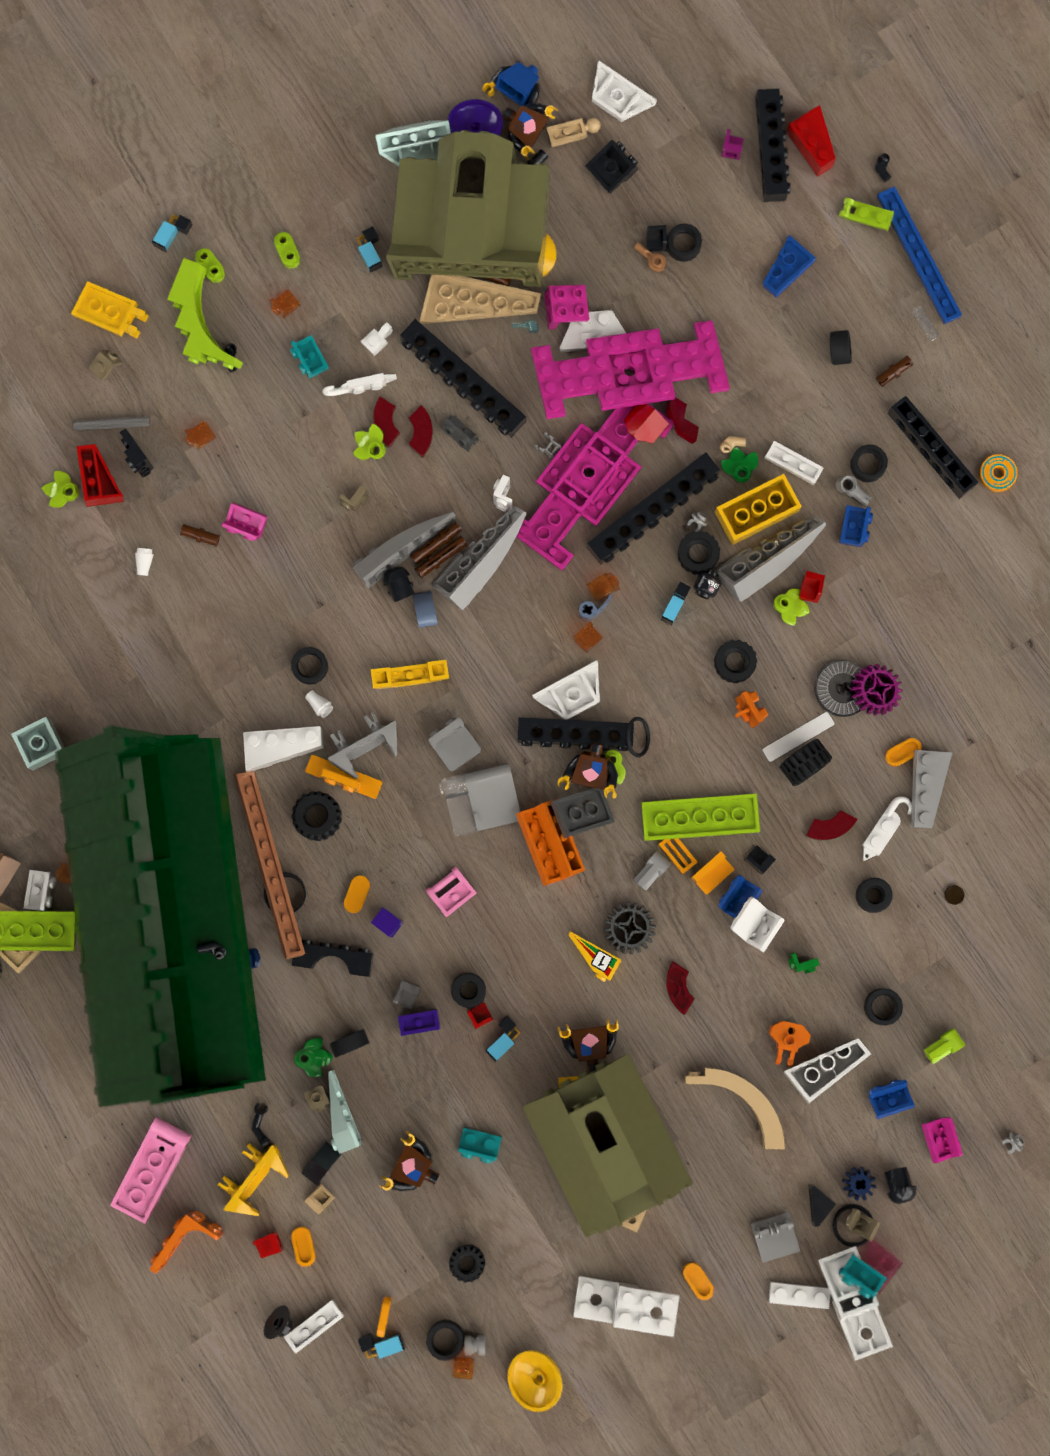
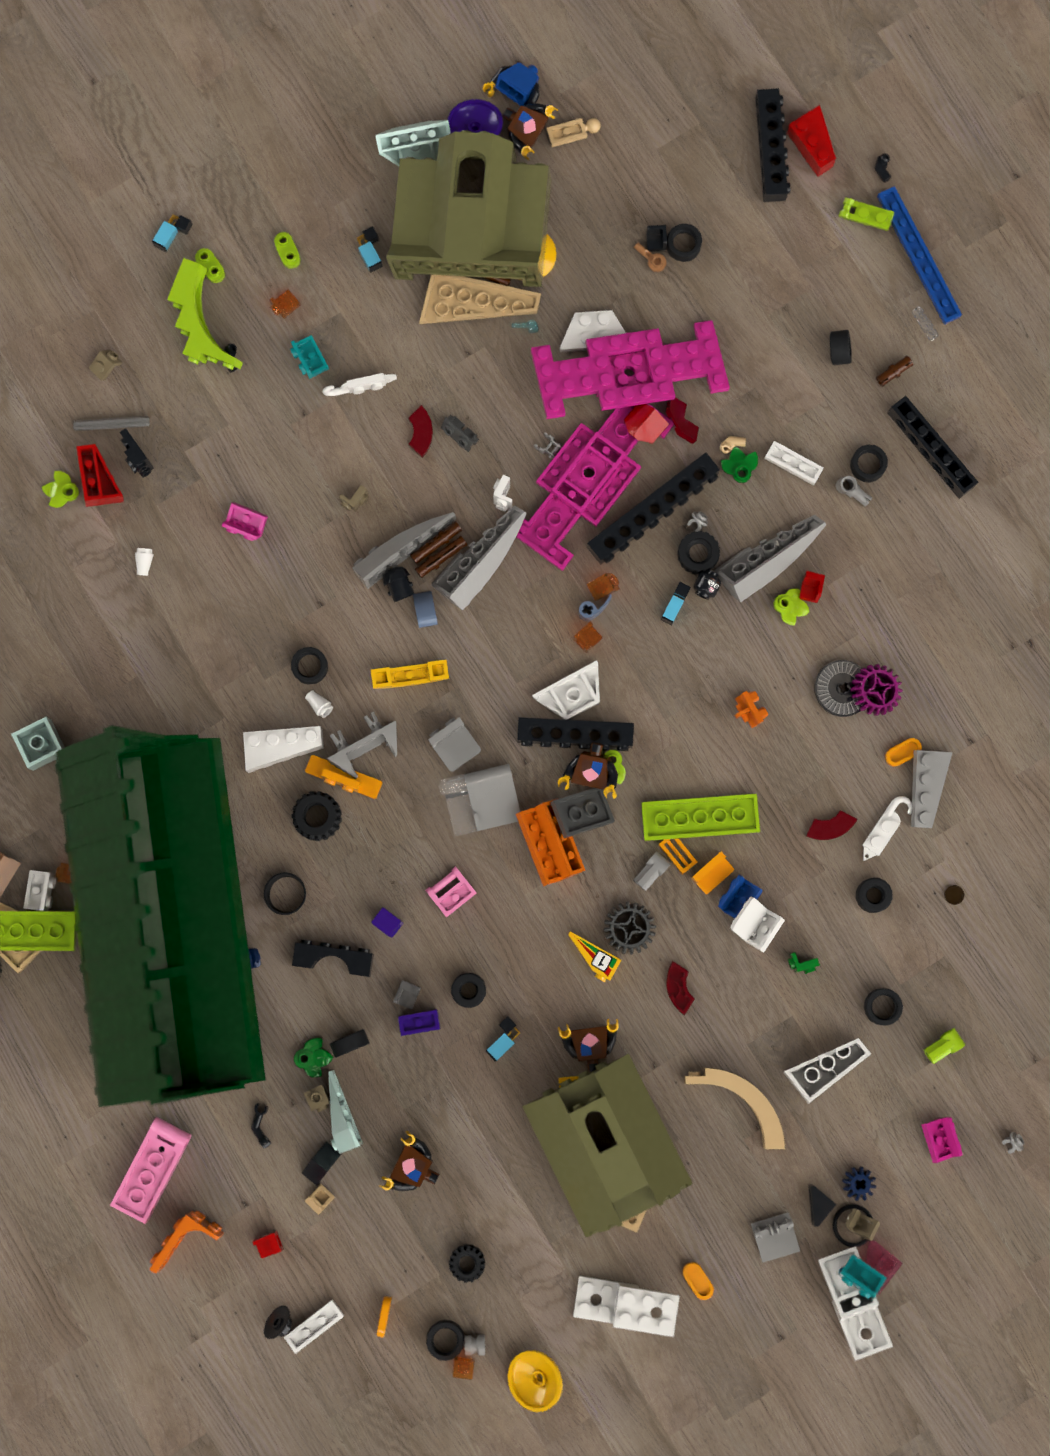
yellow tile [71,281,149,339] -> none
reddish brown pin [180,524,220,547] -> none
clear orange bracket [185,421,216,450] -> none
black arm [197,941,226,960] -> none
yellow hose [218,1143,290,1216] -> none
nougat plate [234,771,305,959] -> none
light orange tile [291,1226,316,1267] -> none
light orange tile [344,876,370,913] -> none
lime plate [353,424,386,460] -> none
piece [358,1333,406,1359] -> none
white plate [361,323,393,356] -> none
dark red tile [373,396,400,448] -> none
black brick [400,319,526,438] -> none
teal bracket [458,1127,502,1164] -> none
red panel [467,1002,493,1029] -> none
black pin [527,149,548,165] -> none
dark pink bracket [544,285,589,329] -> none
black plate [585,140,639,194] -> none
white wing [592,61,657,122] -> none
black tyre [626,717,650,757] -> none
black tyre [714,640,757,683] -> none
yellow brick [715,474,802,545] -> none
magenta panel [721,129,744,160] -> none
black panel [744,846,776,875] -> none
blue wing [763,235,816,298] -> none
white sticker [763,712,834,762] -> none
orange hinge [768,1021,811,1067] -> none
white plate [768,1281,830,1309] -> none
black tyre [779,739,832,786] -> none
blue bracket [839,505,873,547] -> none
blue bracket [868,1079,915,1119] -> none
black piece [884,1167,917,1204] -> none
light orange tile [979,454,1018,492] -> none

